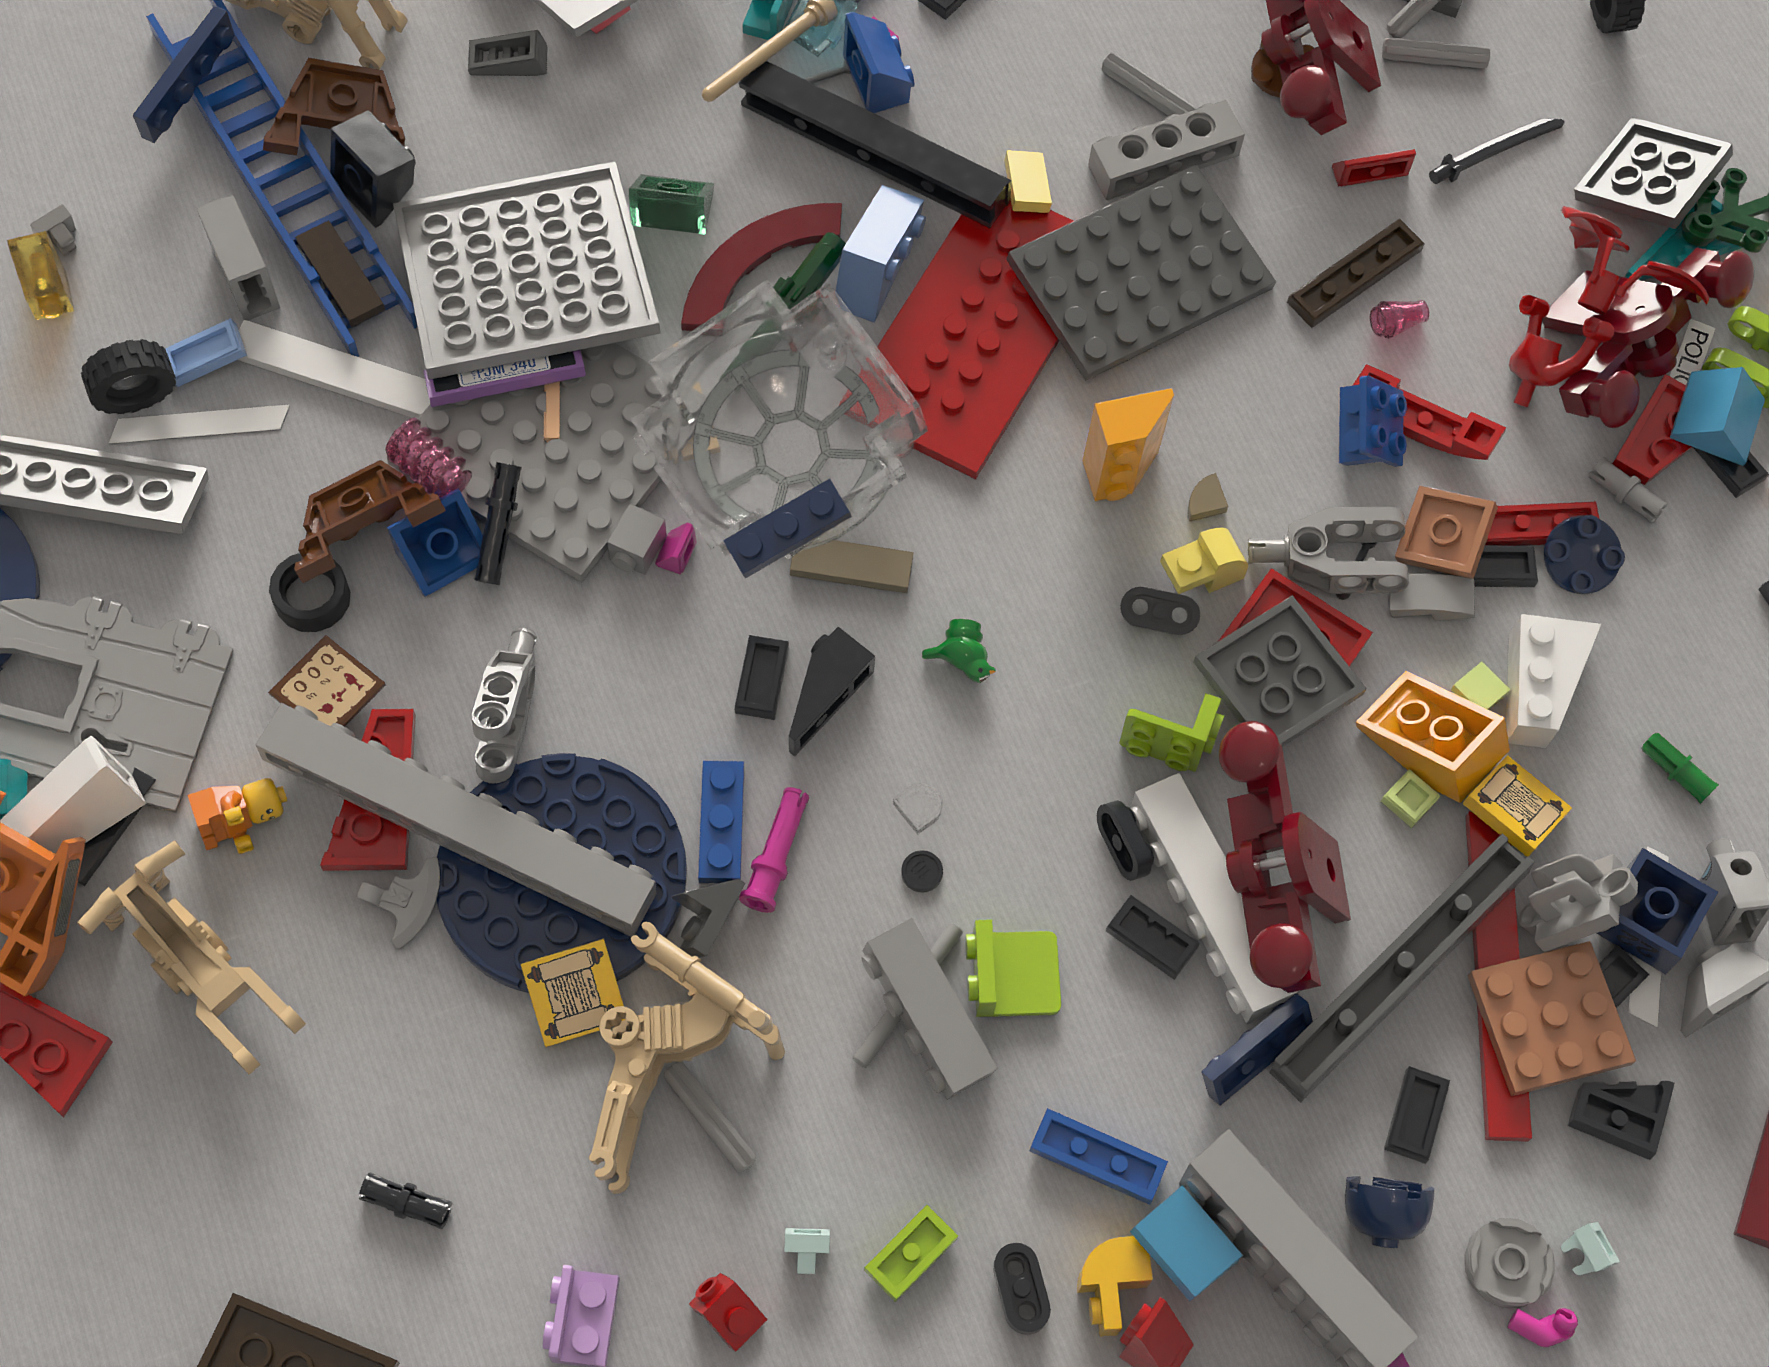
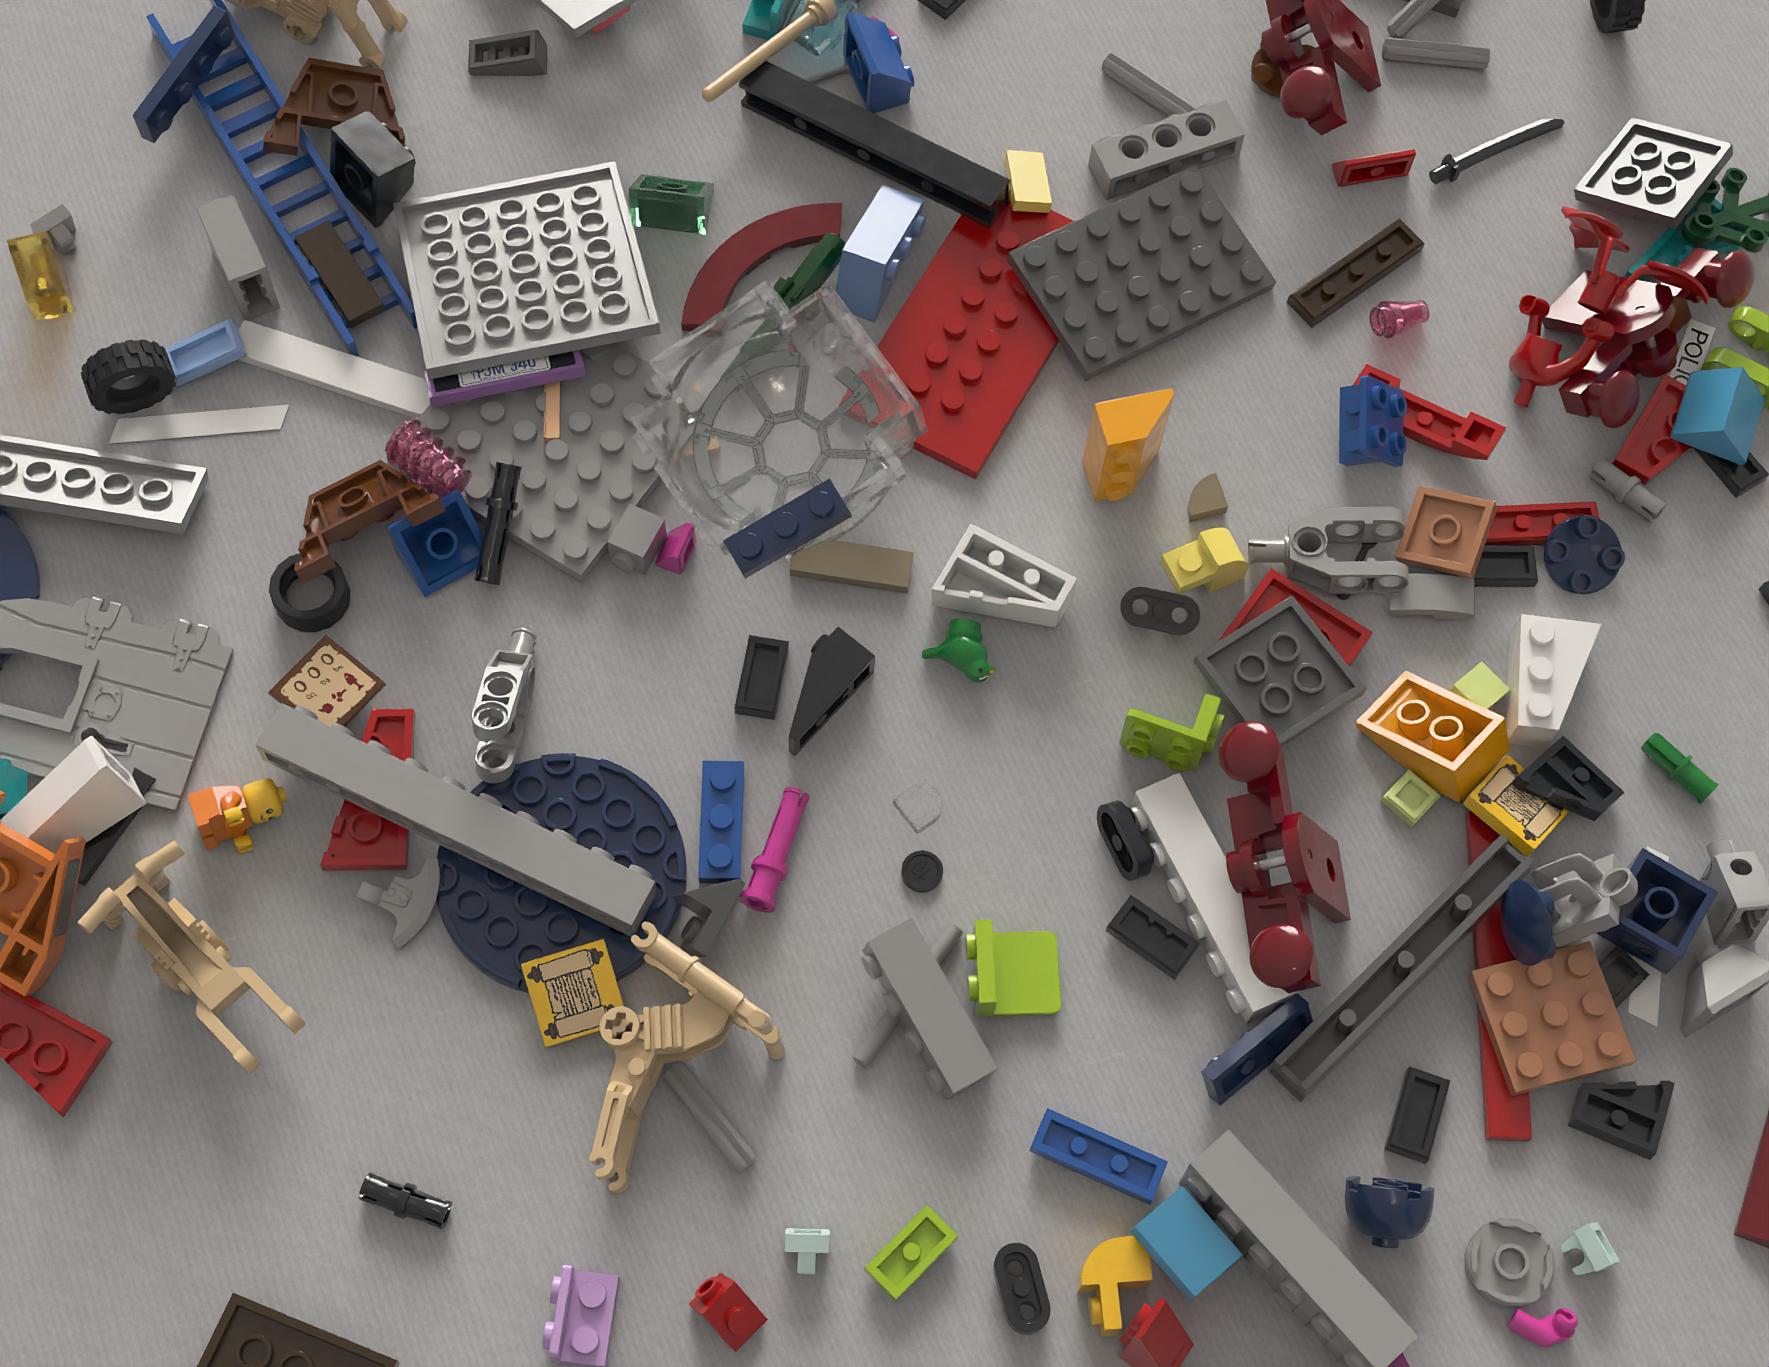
none -> white wedge [931,523,1077,628]
none -> dark blue dish [1500,880,1556,966]
none -> black wing [1511,736,1624,821]

